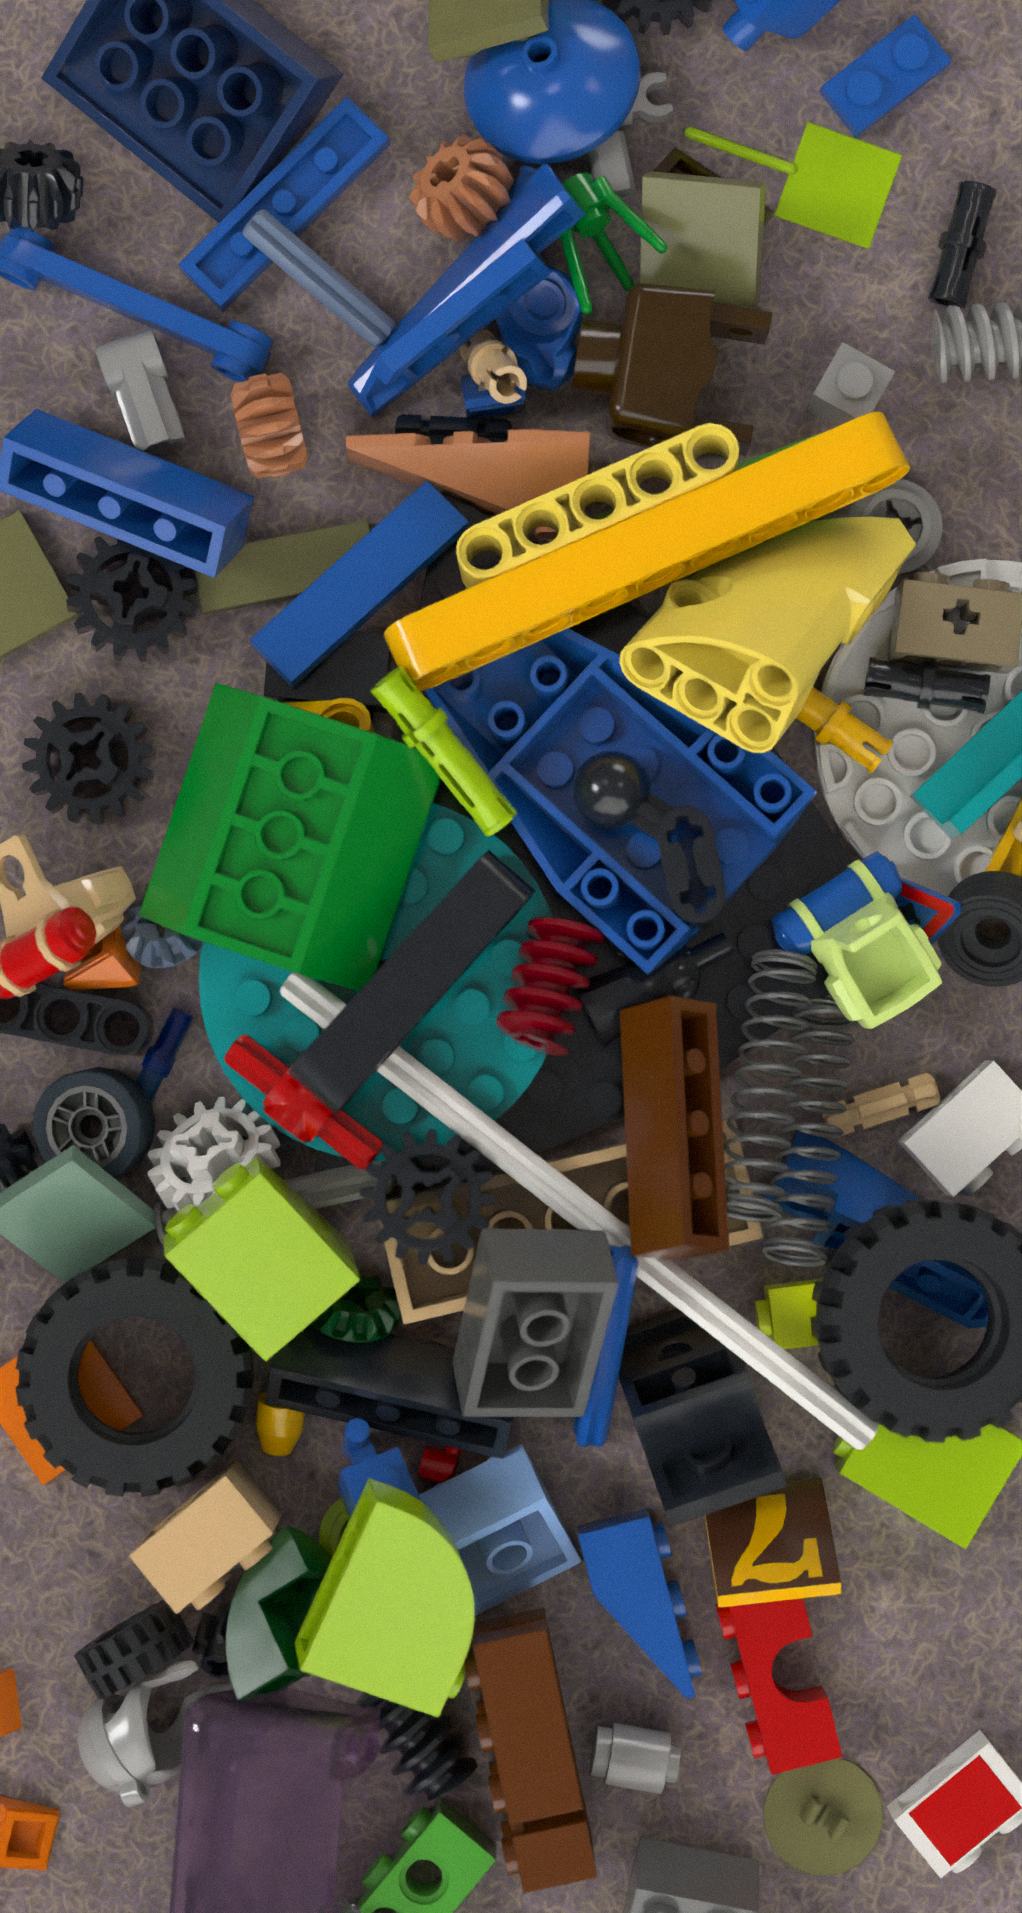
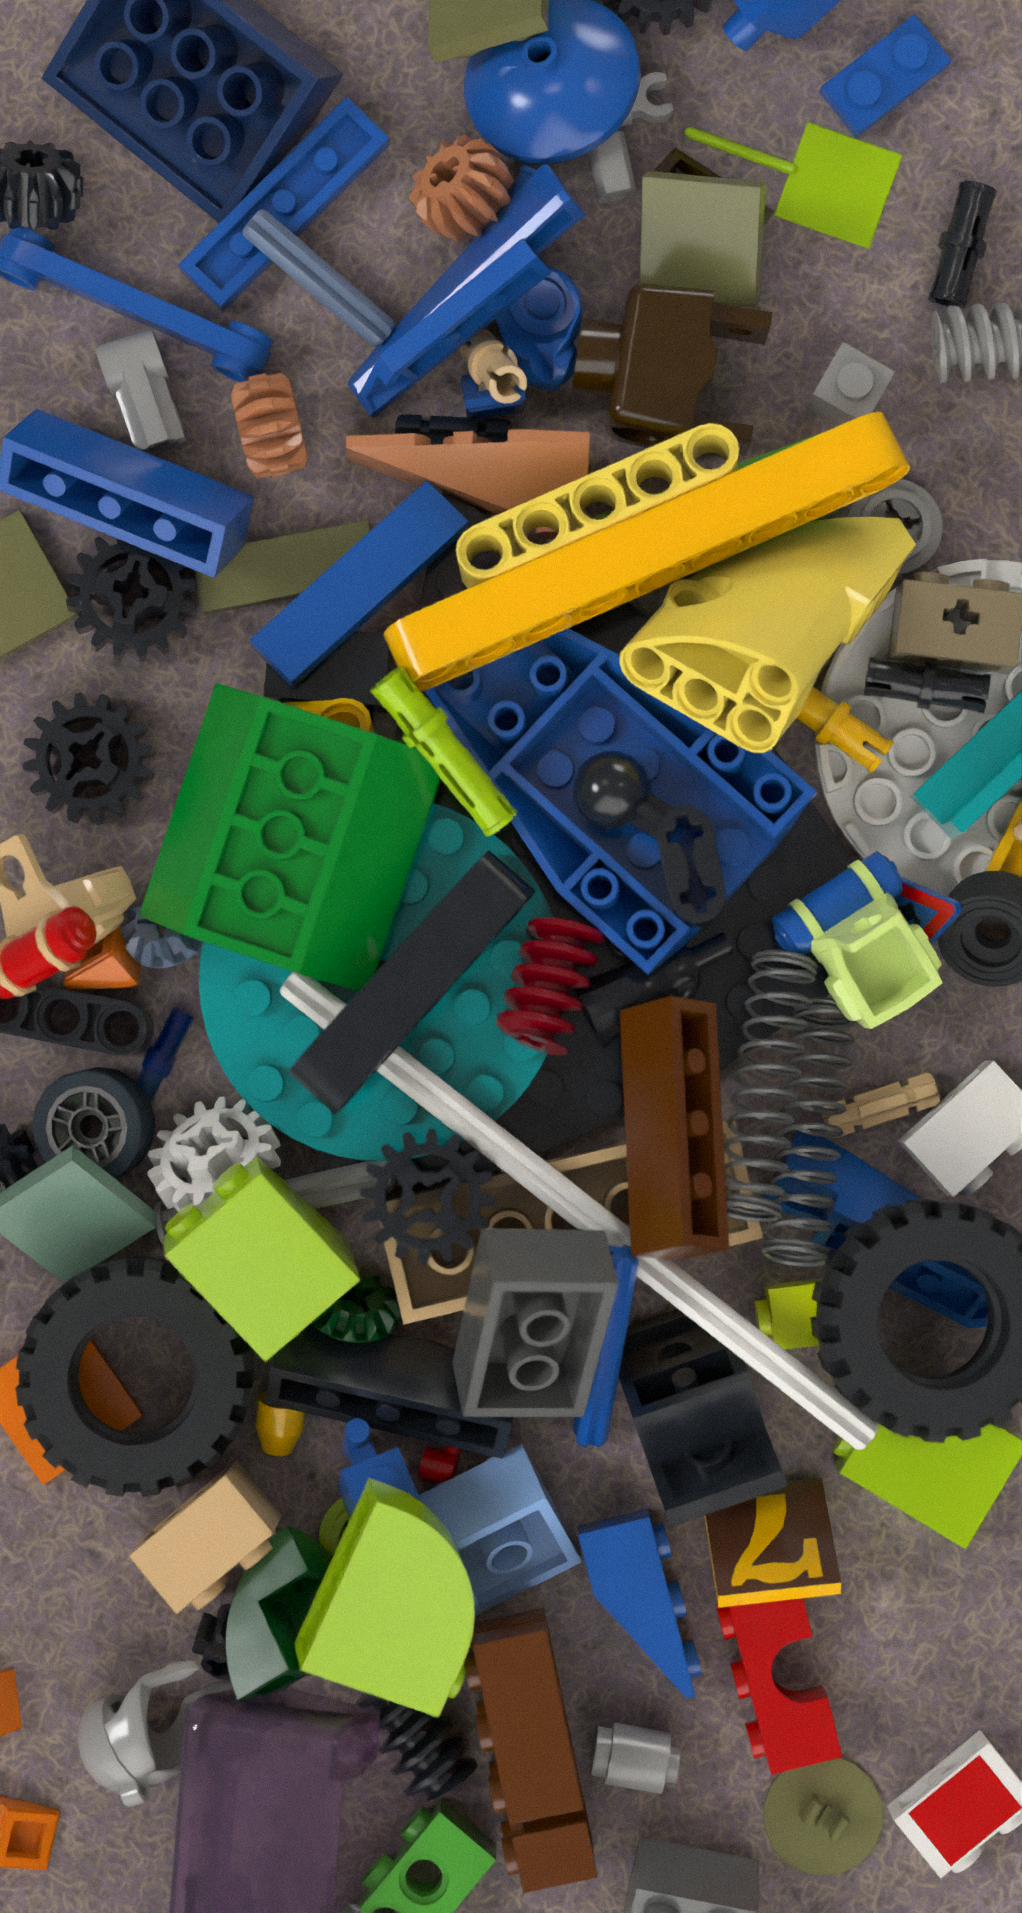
black tyre [74,1600,194,1700] -> none
red axle [224,1034,384,1170] -> none
green plant [560,173,668,314] -> none

